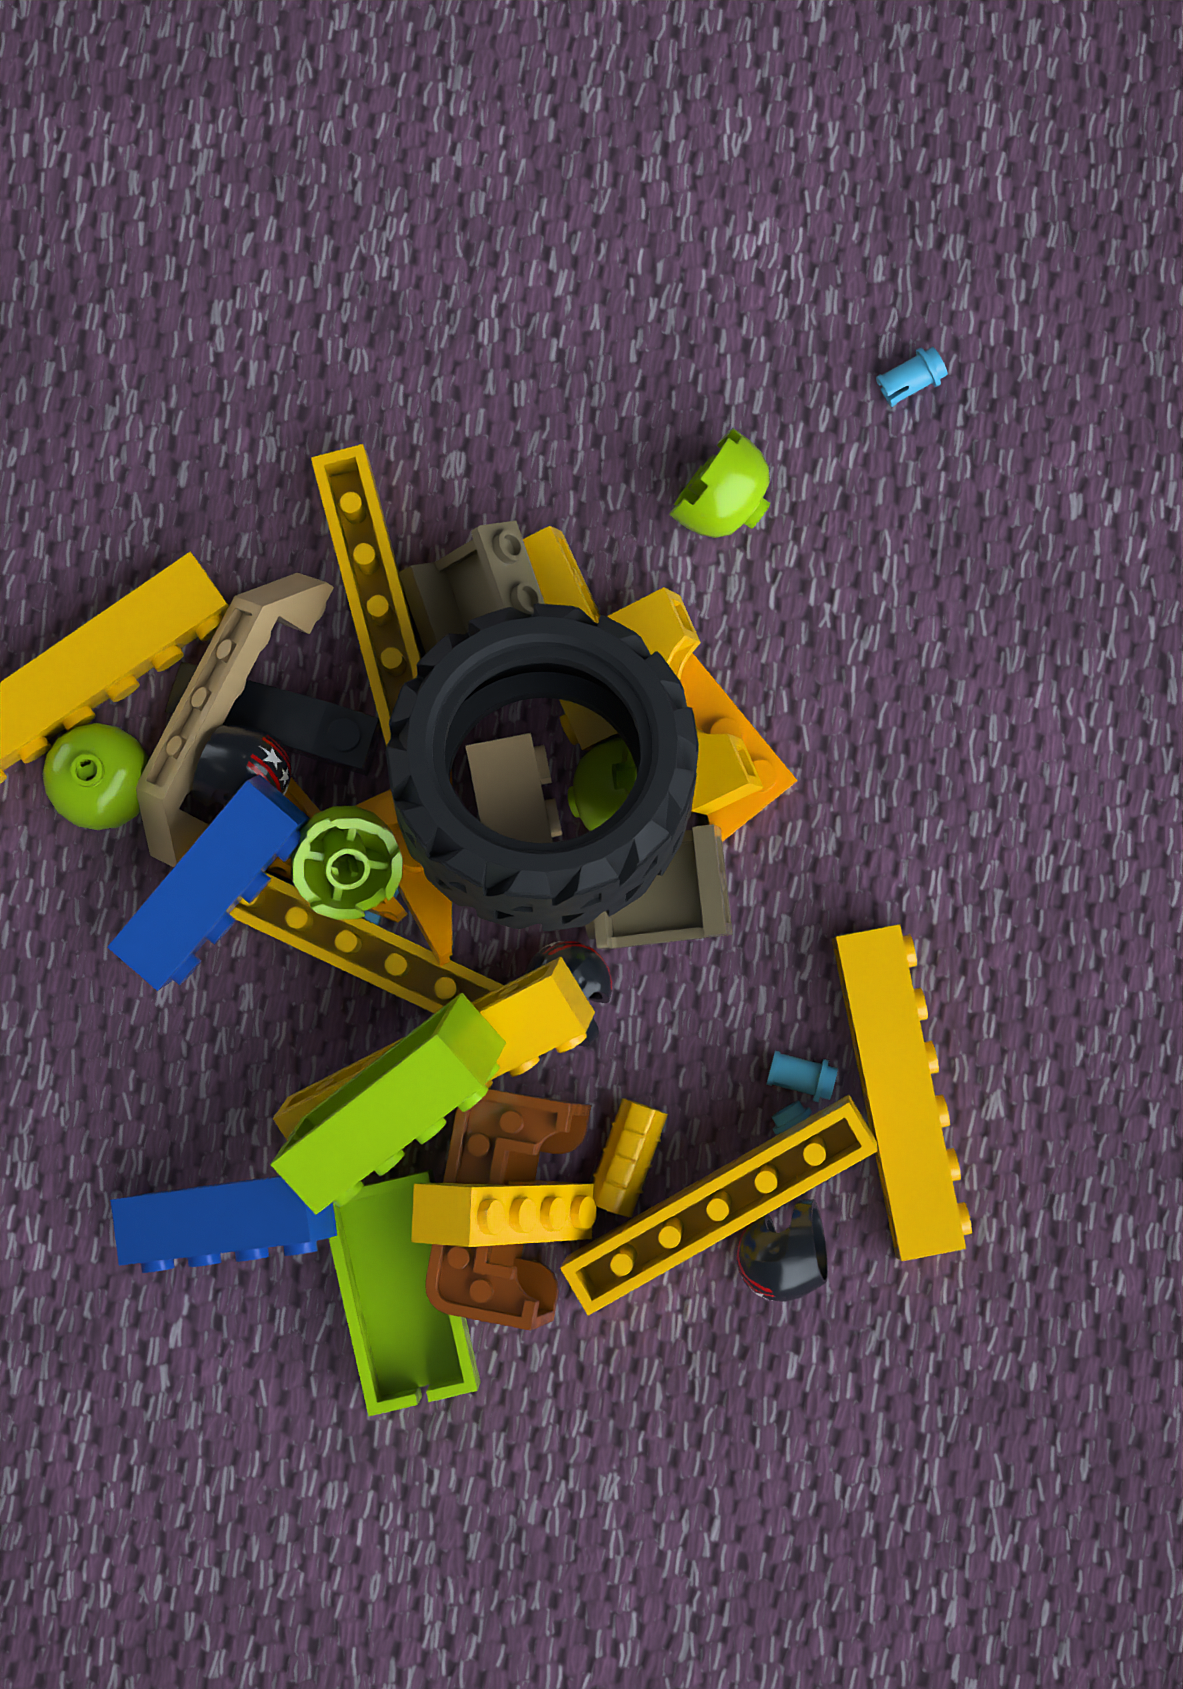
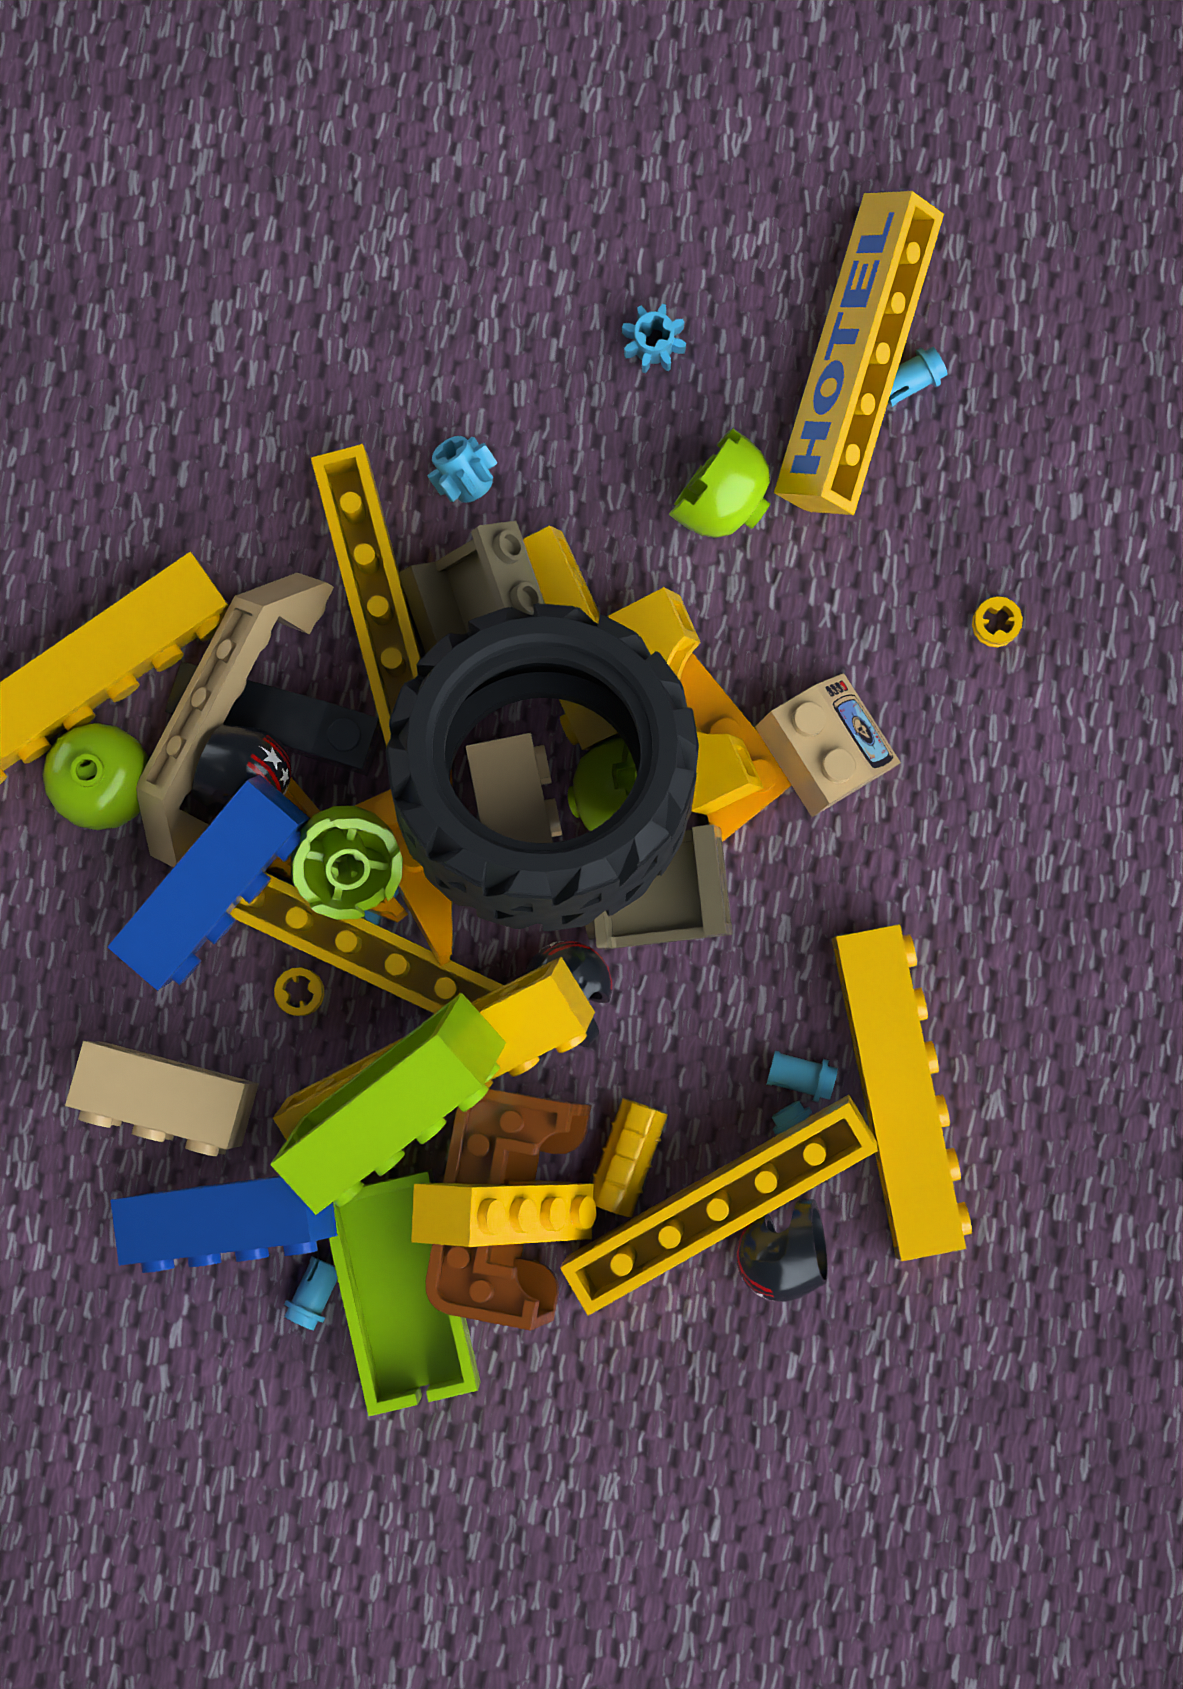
none -> tan brick [65,1041,259,1156]
none -> yellow bush [274,967,325,1016]
none -> medium azure pin [284,1256,338,1331]
none -> medium azure gear [427,436,497,503]
none -> medium azure gear [622,304,686,373]
none -> tan slope [755,673,901,817]
none -> yellow brick [774,191,944,515]
none -> yellow bush [972,596,1023,647]

